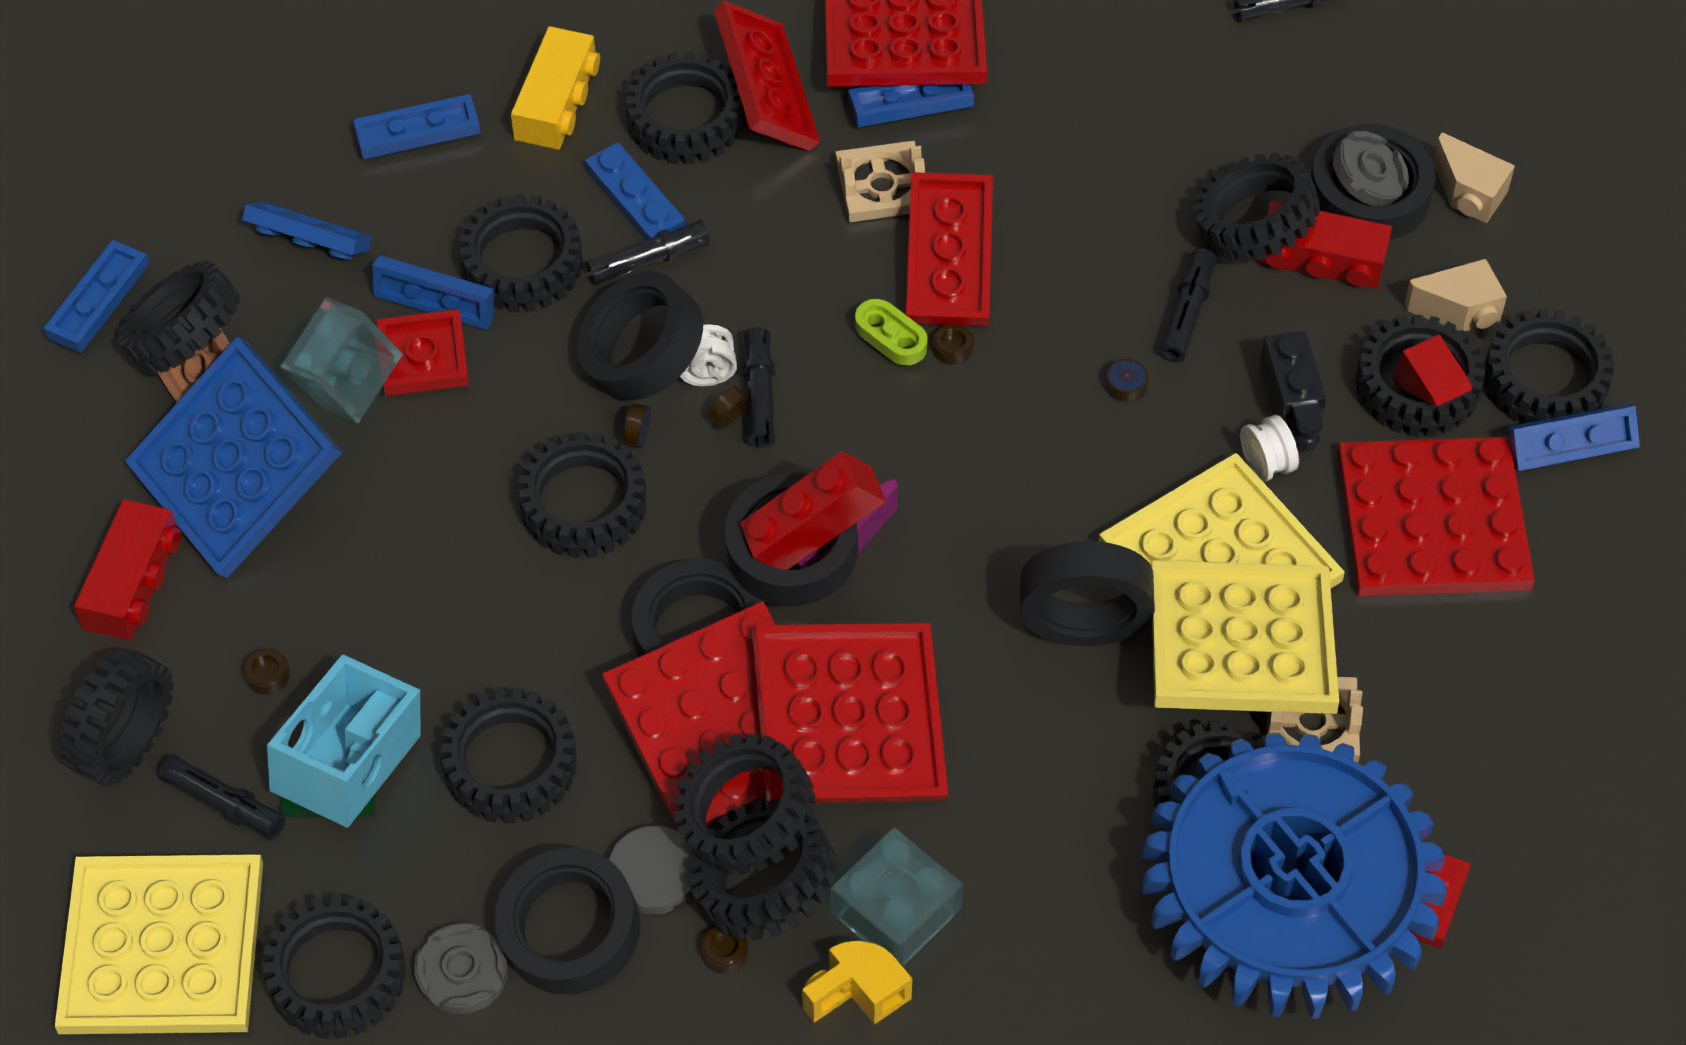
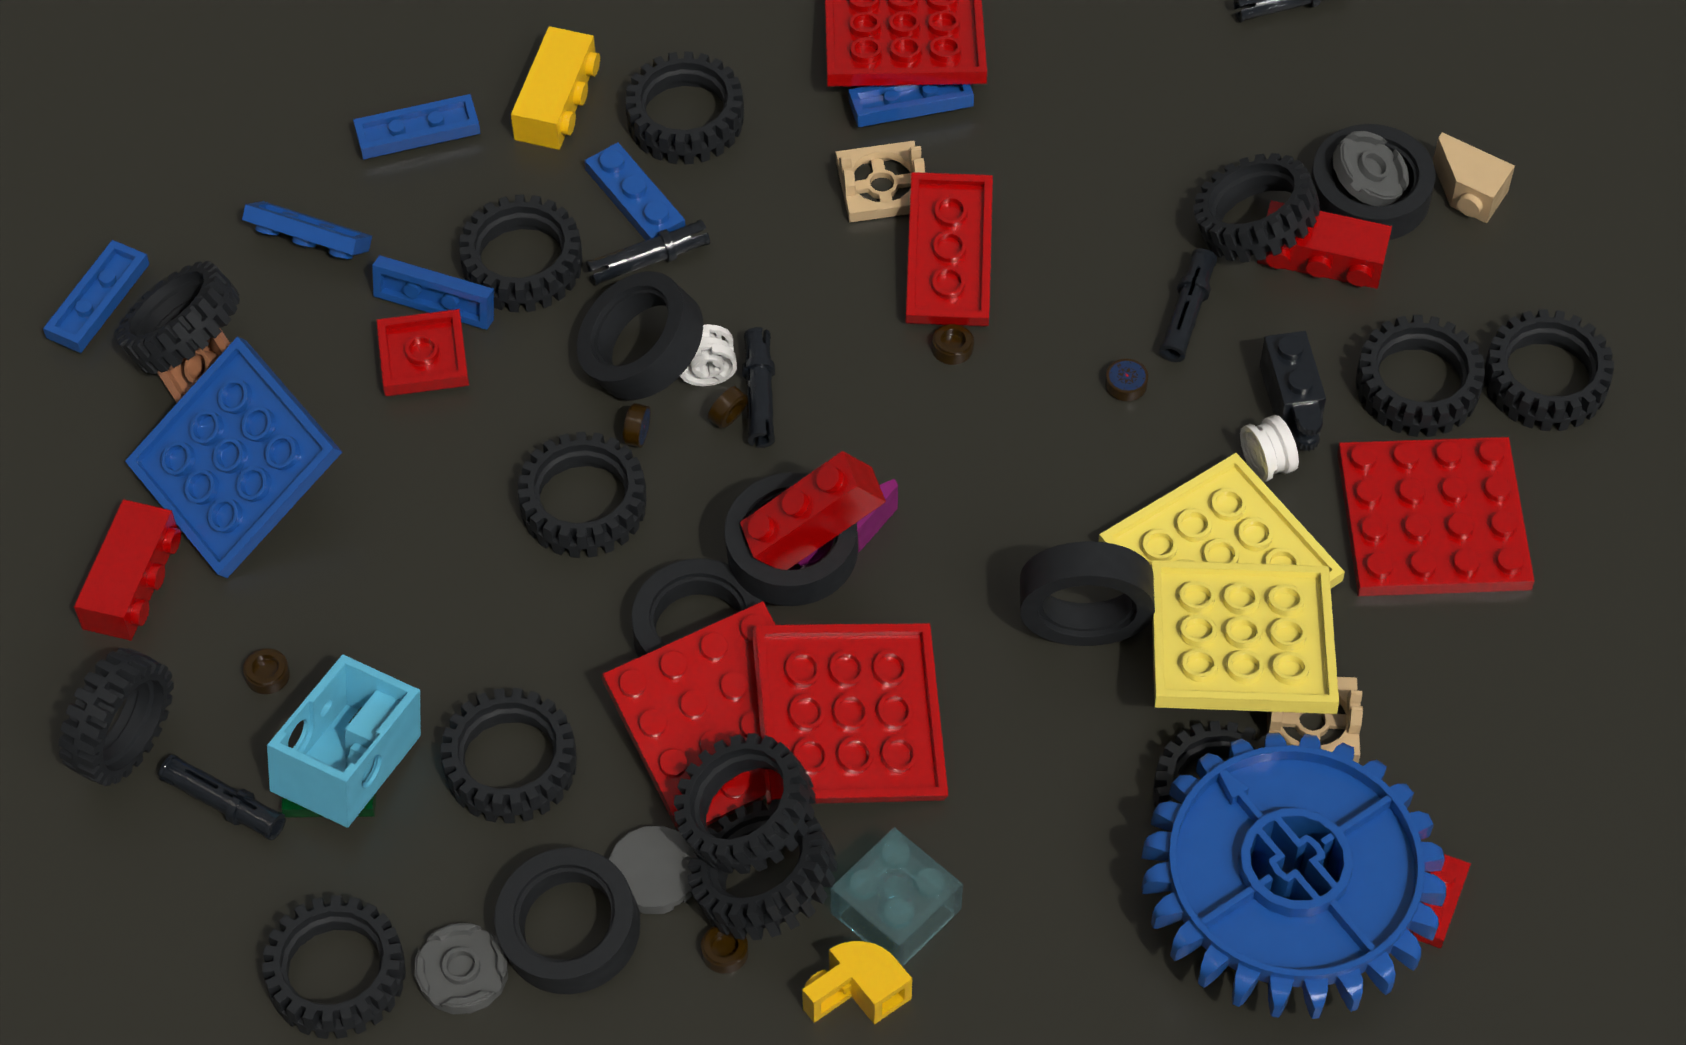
light yellow plate [55,855,263,1034] -> none
clear light blue brick [280,297,403,424] -> none
red plate [714,0,820,151] -> none
lime plate [855,299,927,365] -> none
red slope [1393,334,1472,407] -> none
tan slope [1404,259,1507,331] -> none
blue plate [1508,403,1640,471] -> none

